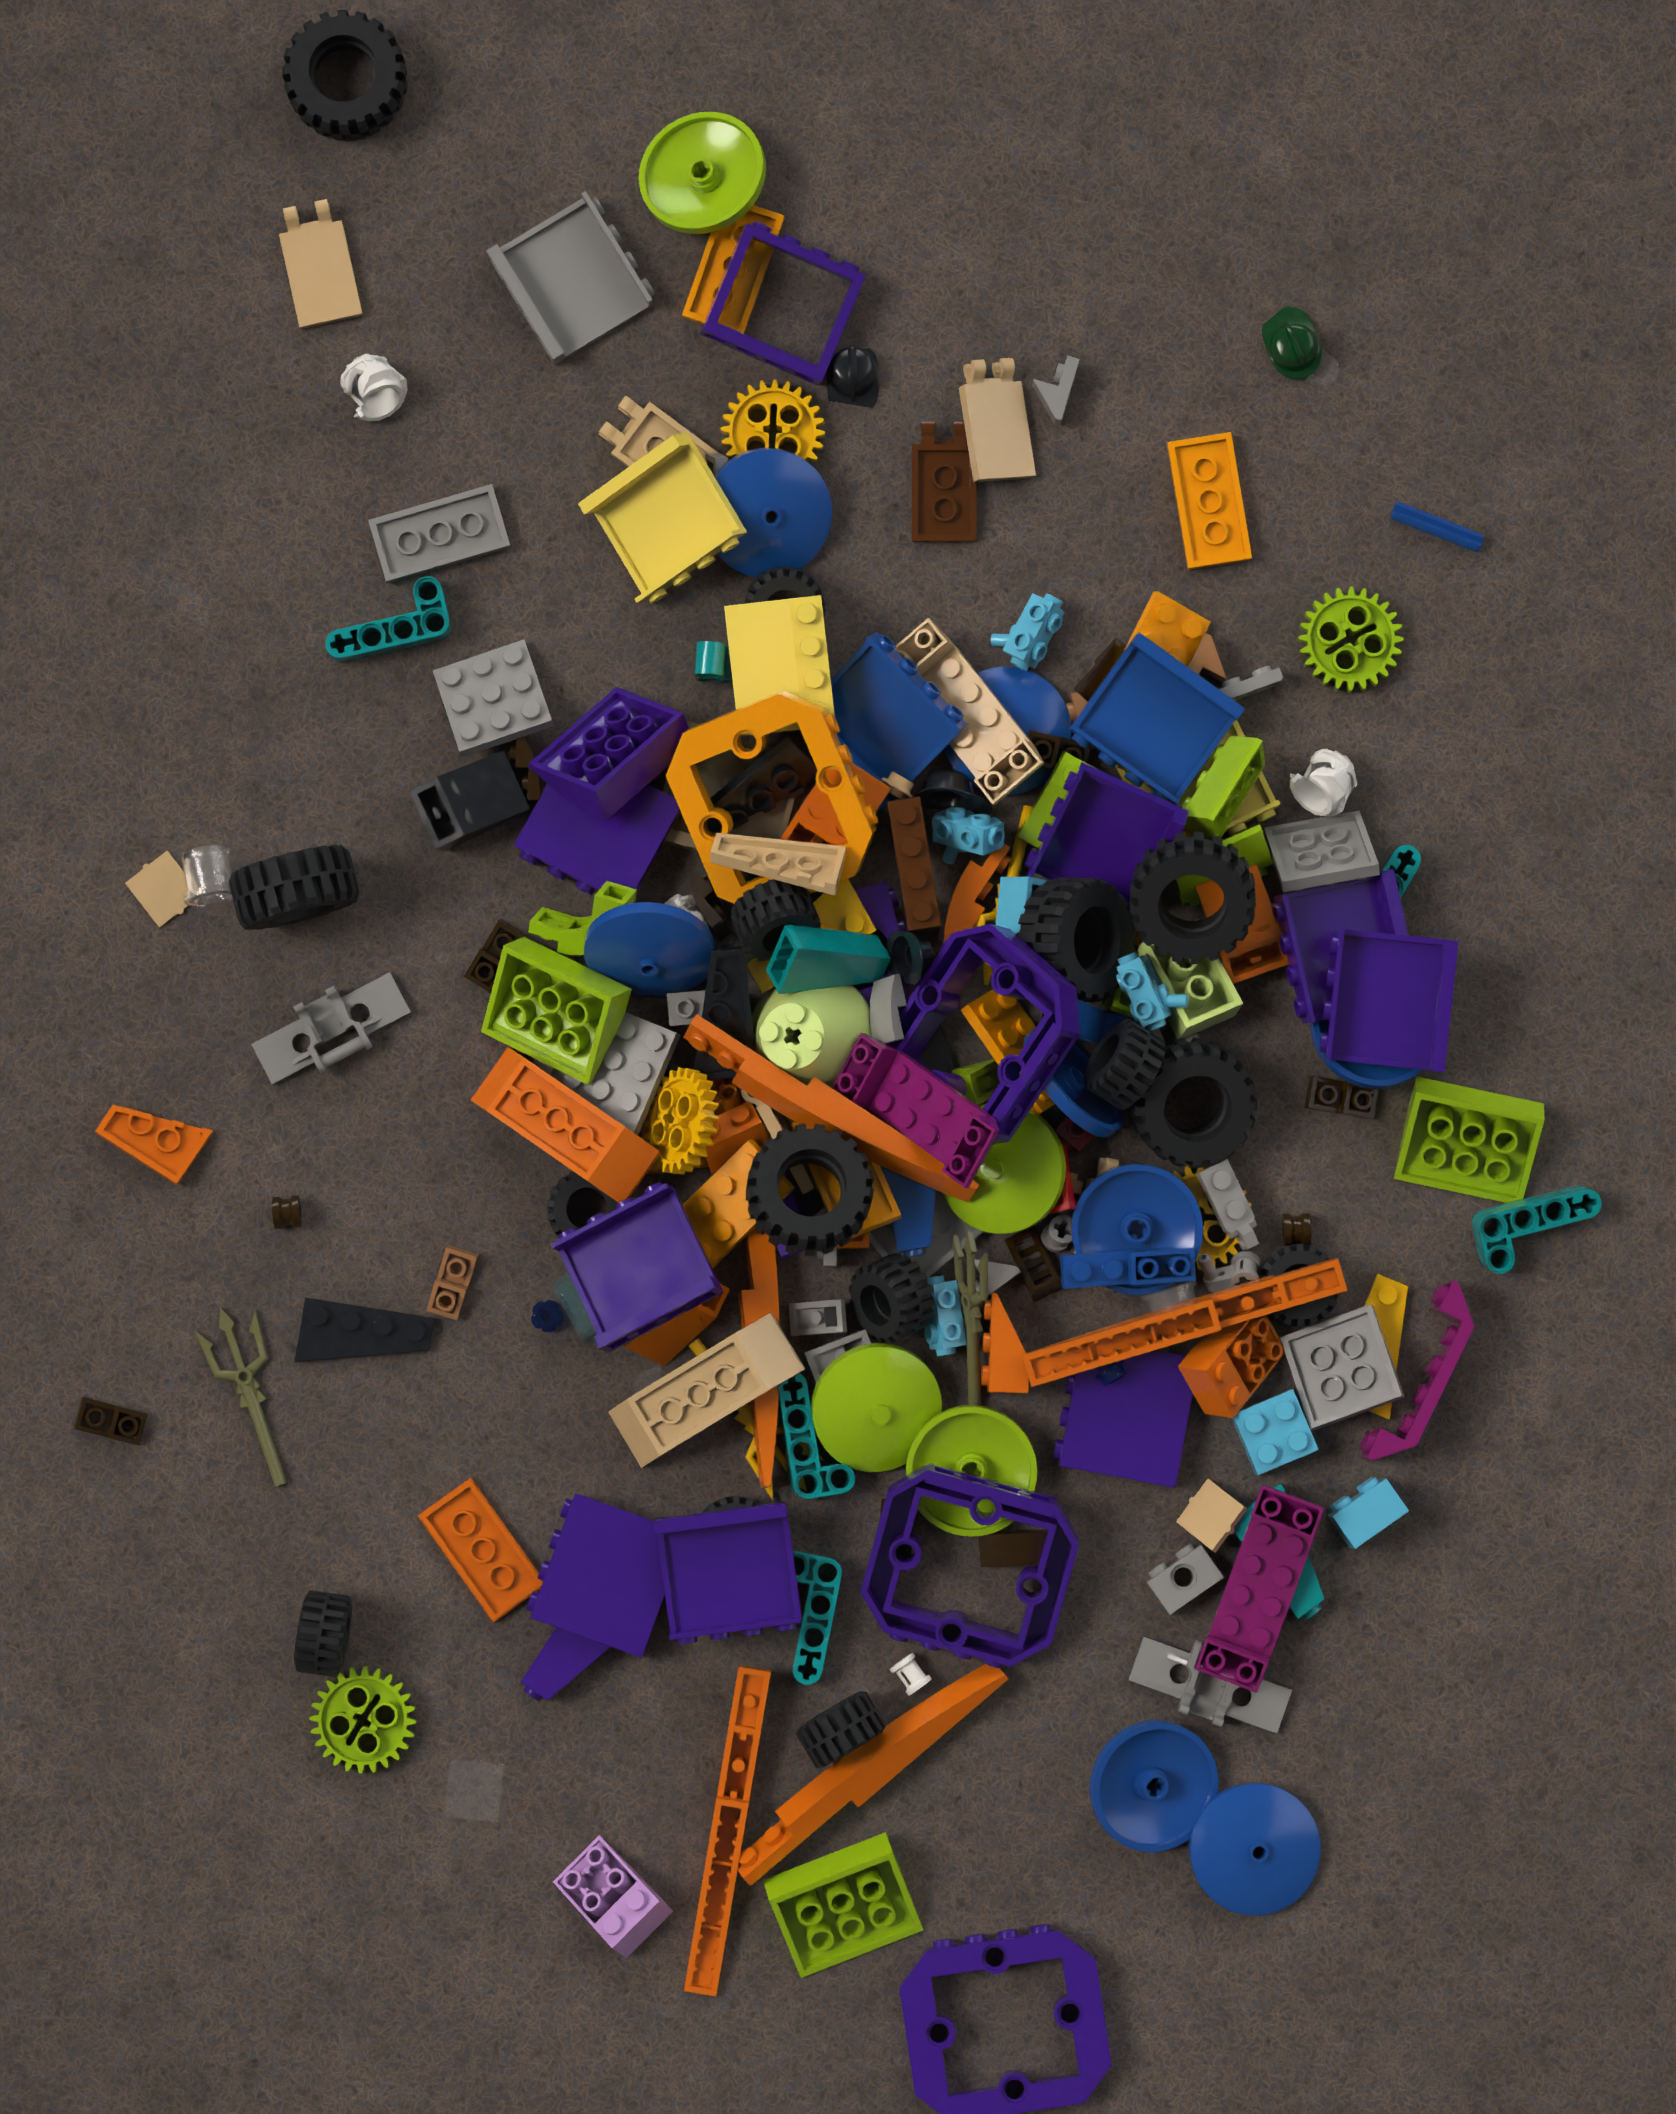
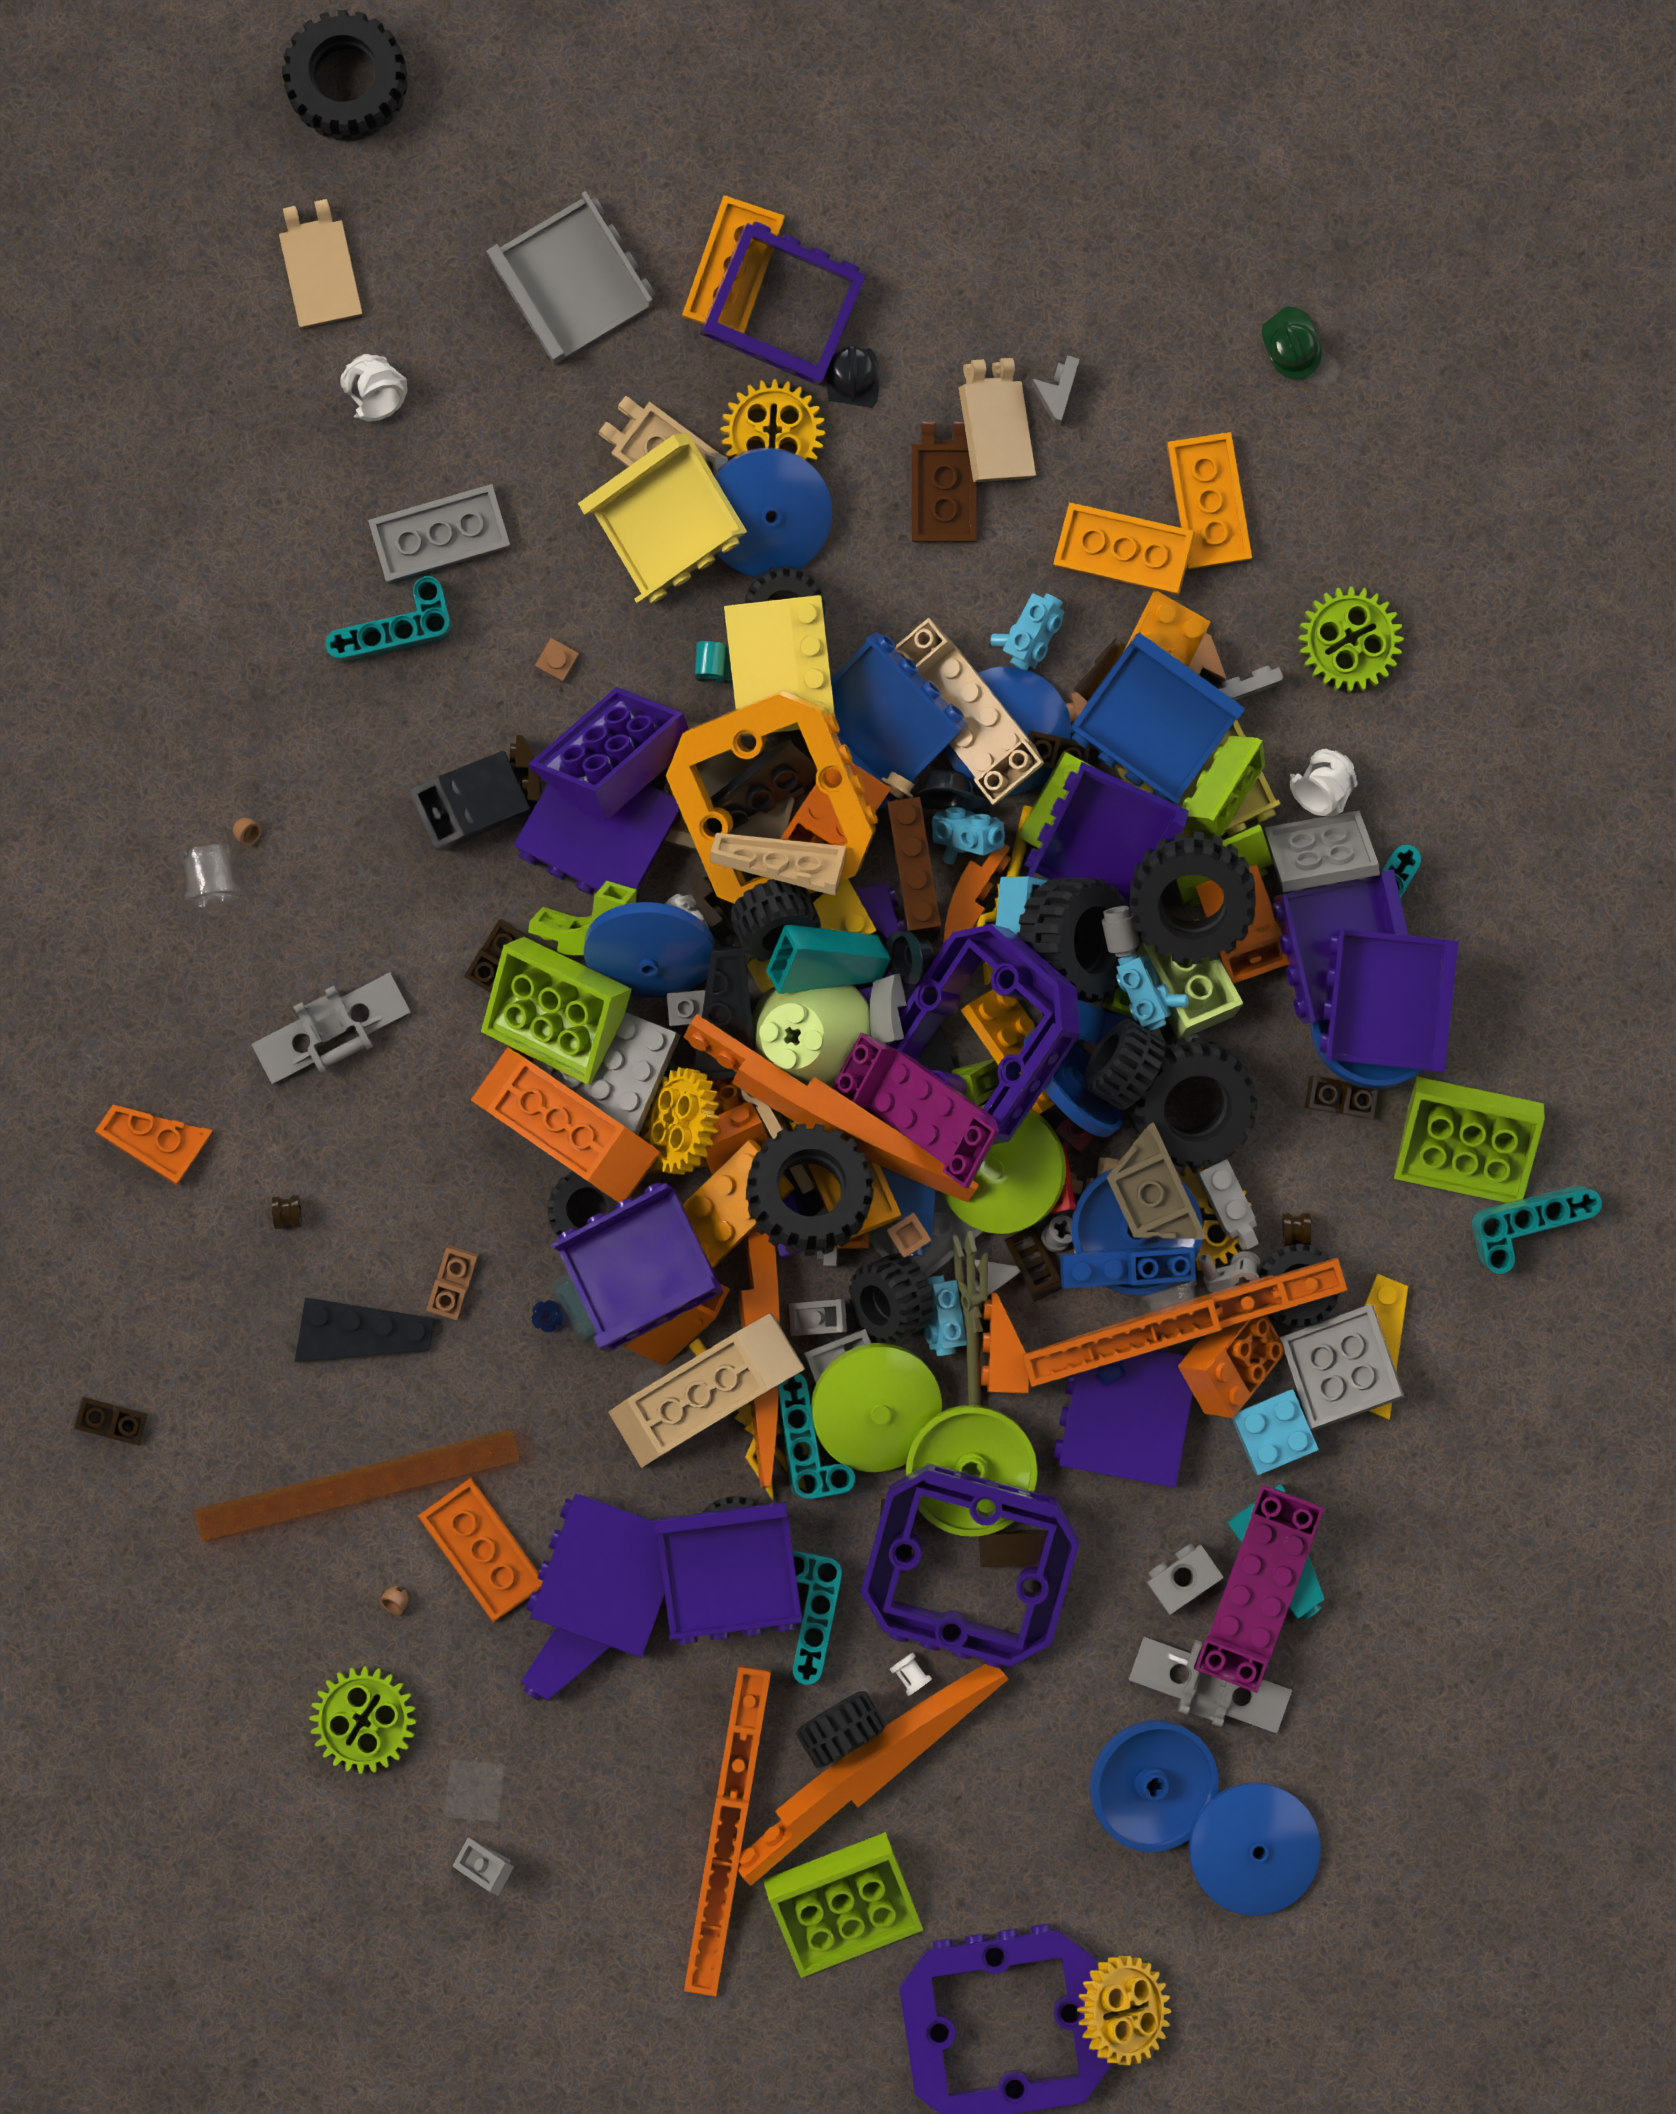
tan piece [125,851,202,928] -> none
olive piece [194,1307,287,1487] -> none
black tyre [228,845,360,930] -> none
black tyre [294,1590,352,1678] -> none
light grey plate [432,640,554,757] -> none
lavender slope [553,1835,673,1958] -> none
lime dish [639,112,766,234] -> none
tan piece [1176,1479,1247,1553] -> none
medium azure brick [1326,1477,1409,1549] -> none
magenta slope [1359,1280,1474,1461] -> none
blue axle [1391,502,1484,552] -> none
none -> clear orange plate [194,1429,520,1542]
none -> medium nougat hinge [233,818,262,846]
none -> medium nougat hinge [380,1586,409,1615]
none -> light grey slope [453,1837,514,1896]
none -> medium nougat plate [535,638,579,683]
none -> medium nougat plate [886,1213,932,1258]
none -> light orange plate [1053,502,1195,596]
none -> yellow gear [1077,1956,1171,2065]
none -> light grey brick [1102,906,1140,957]
none -> dark tan wing [1106,1122,1207,1240]

